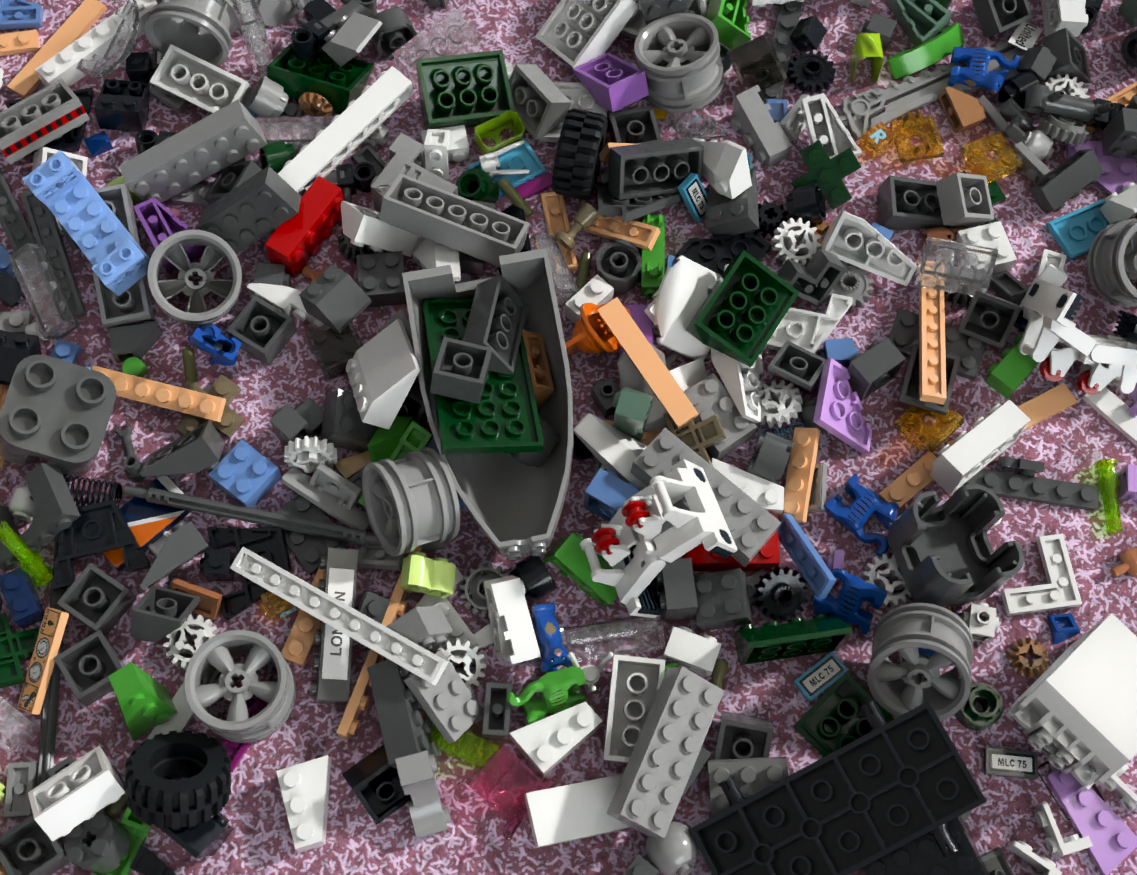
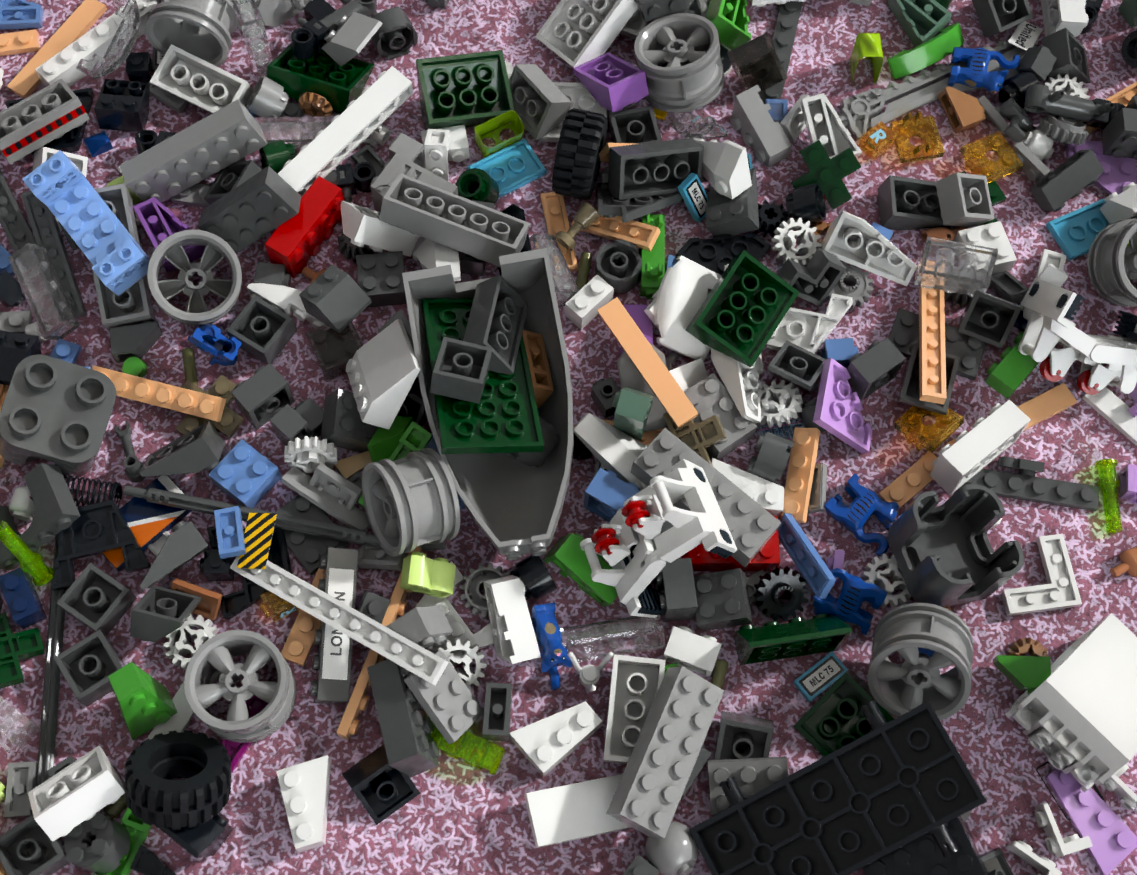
light nougat tile [17,607,69,715] -> none
clear slope [391,5,486,92] -> none
light grey brick [395,750,452,838] -> none
clear pink piece [467,744,561,840] -> none
white plant [479,140,530,177] -> none
olive piece [497,177,534,219] -> none
bright green animal [506,666,587,724] -> none
magenta piece [515,172,552,200] -> none
orange helmet [565,303,631,355] -> none
black gear [787,49,836,95] -> none
black brick [789,15,827,52] -> none
dark grey brick [861,13,897,49] -> none
dark green piece [955,682,1004,731] -> none
white brick [960,602,999,643] -> none
tile [984,748,1038,780] -> none
blue slope [1047,613,1080,644] -> none
none -> medium blue plate [214,506,246,559]
none -> dark grey brick [231,363,295,430]
none -> sticker [237,513,277,569]
none -> bright green slope [993,655,1051,695]

